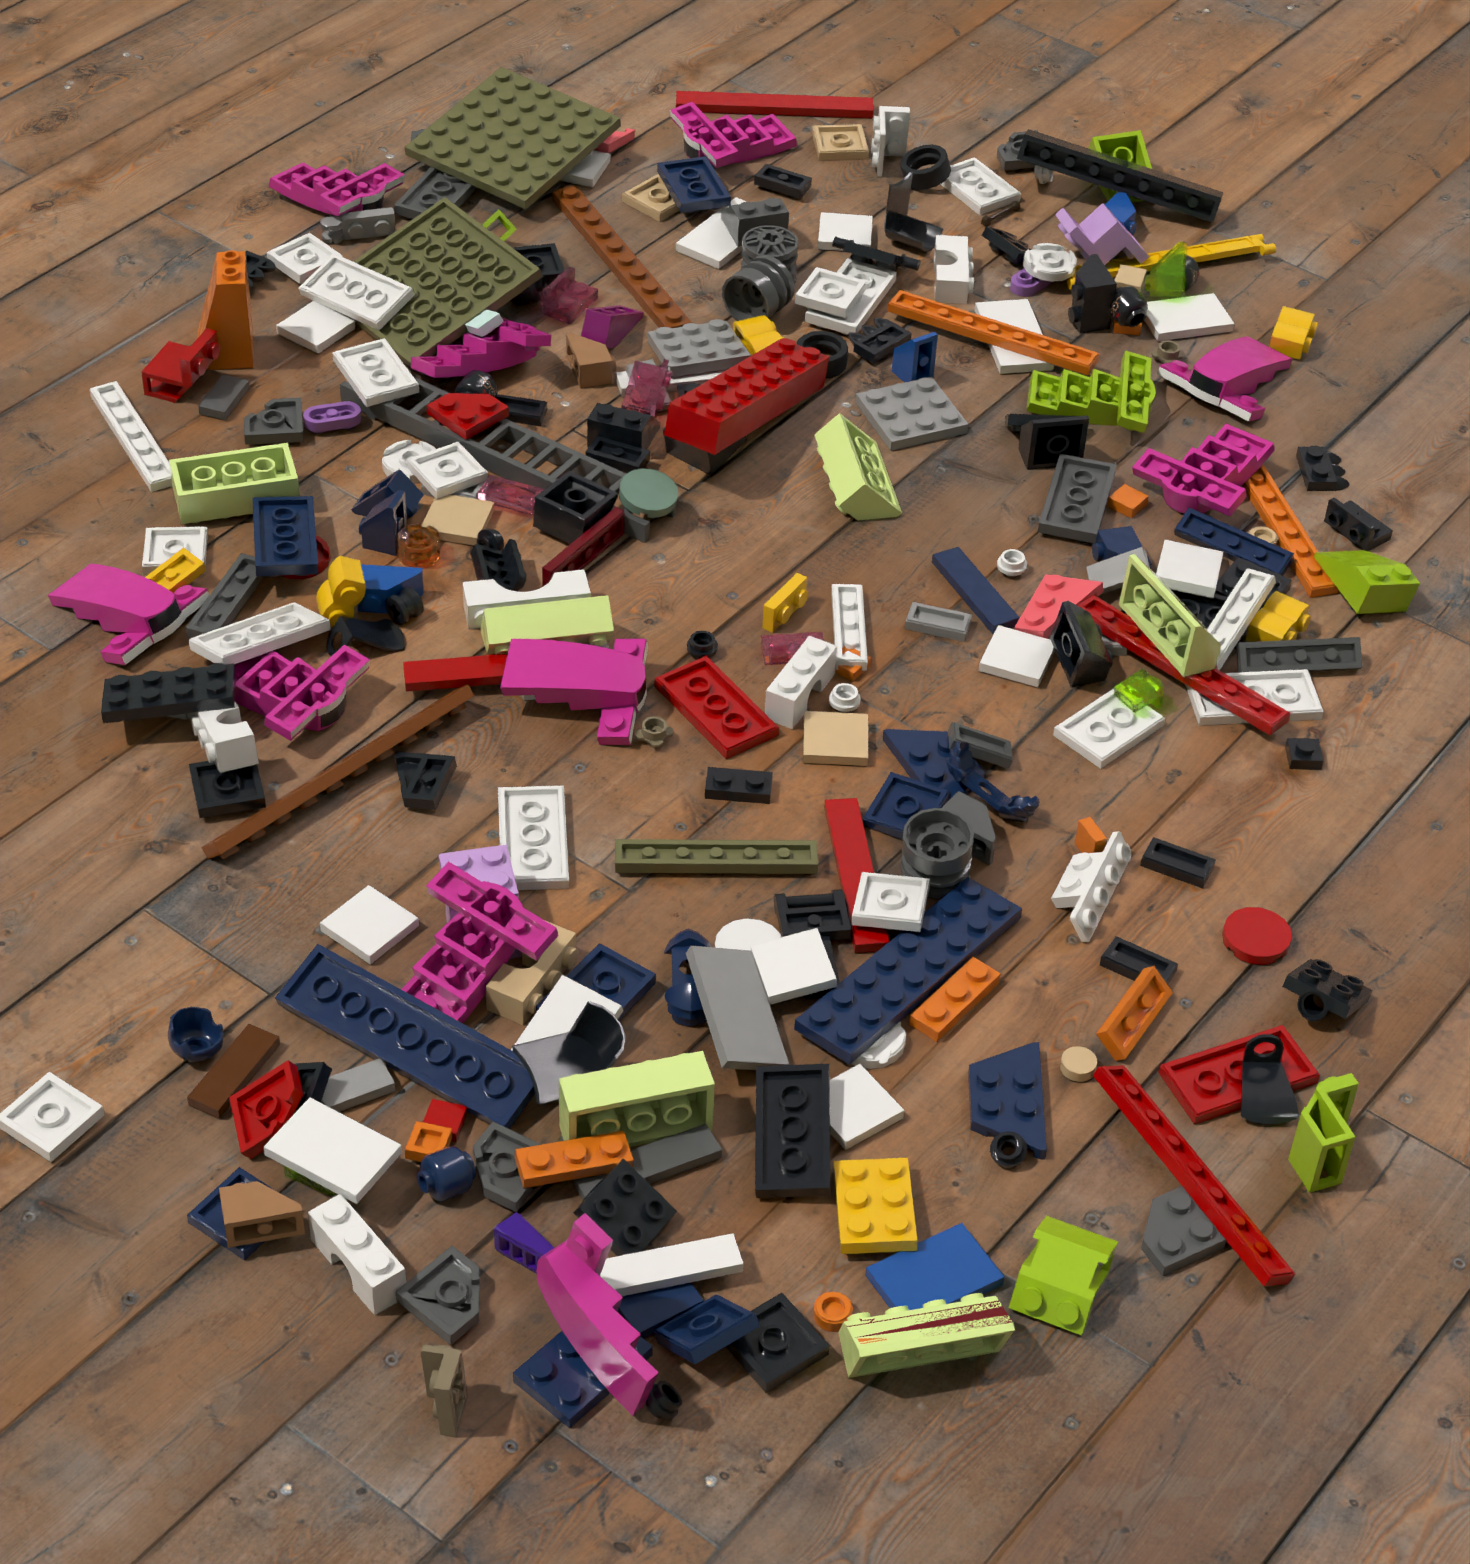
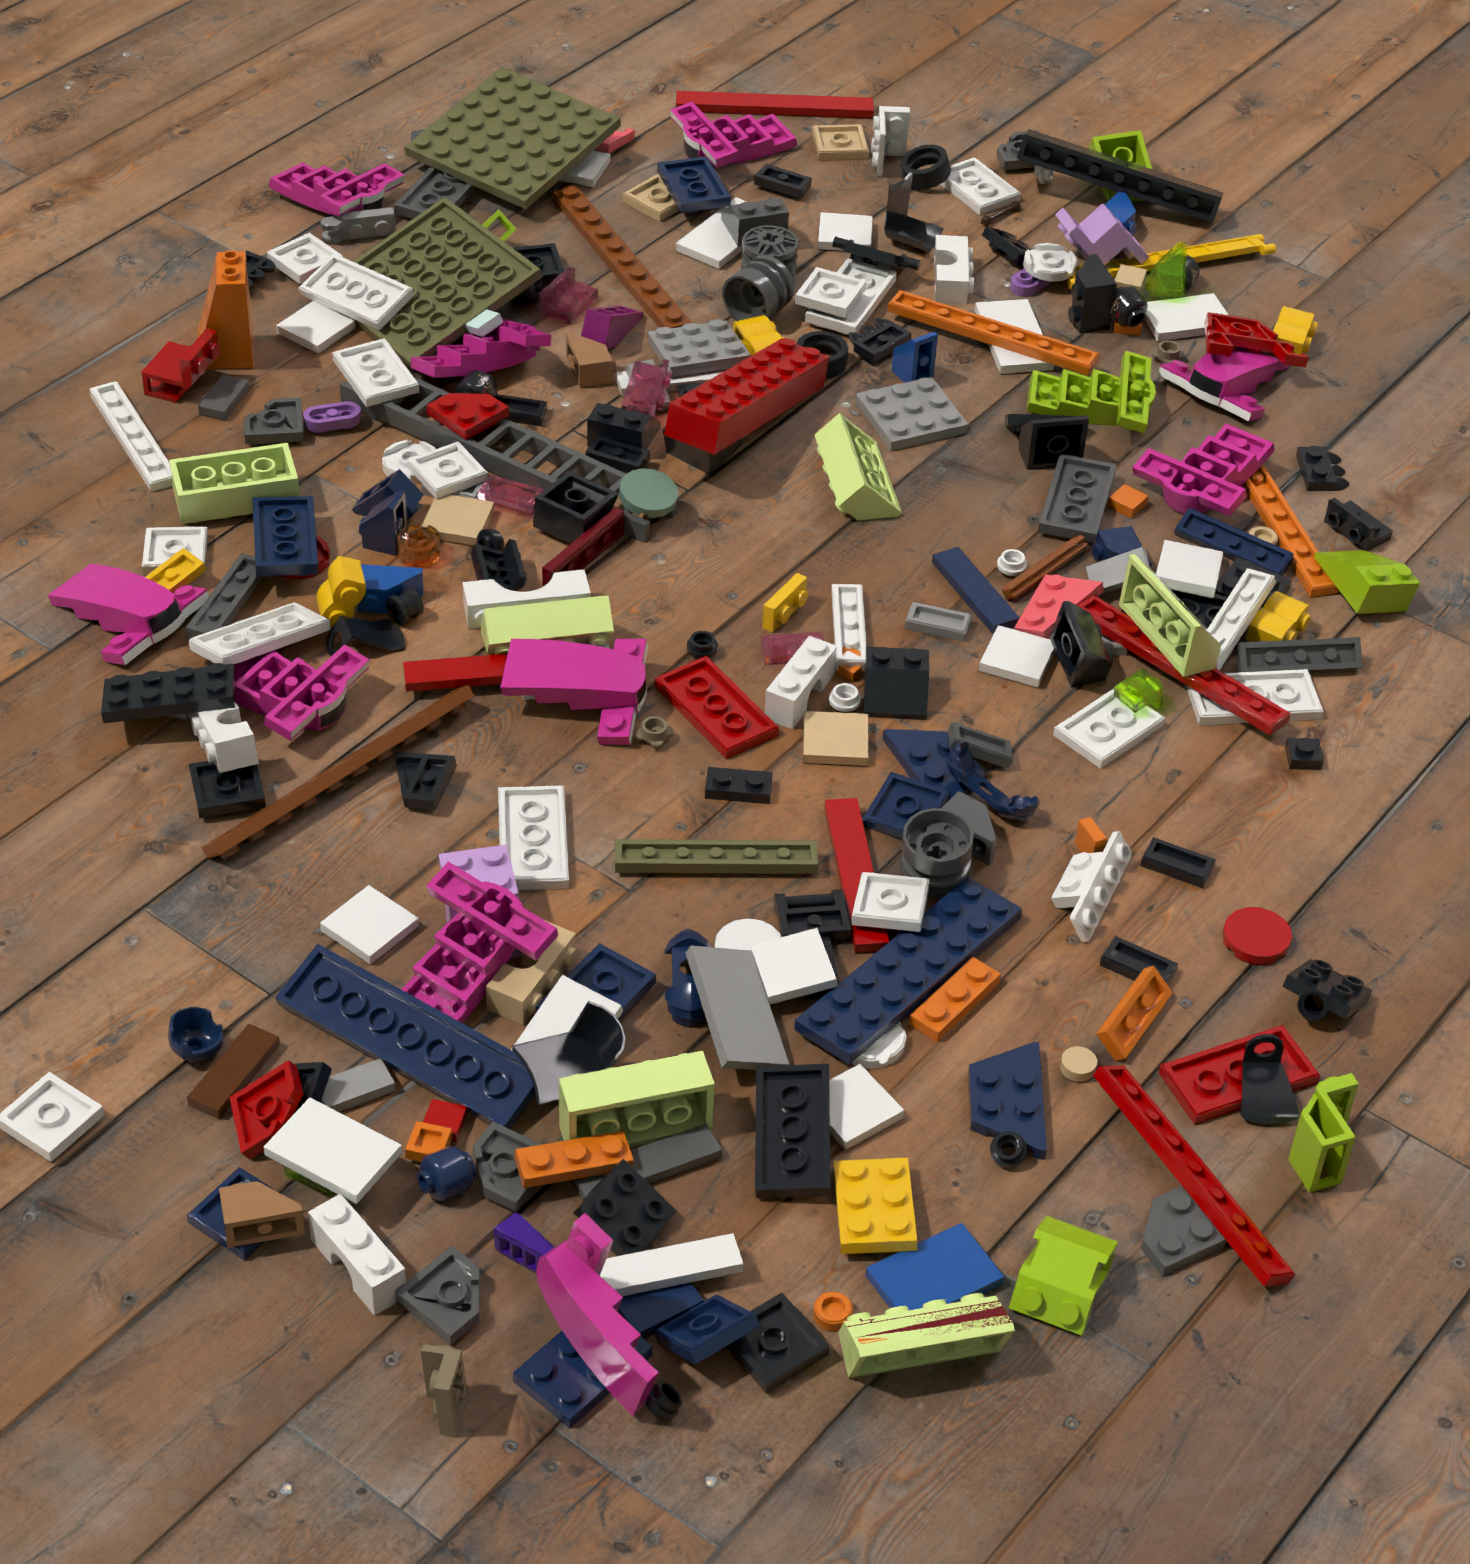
none -> black slope [863,646,929,720]
none -> dark orange axle [1002,535,1088,601]
none -> red wing [1204,312,1309,368]

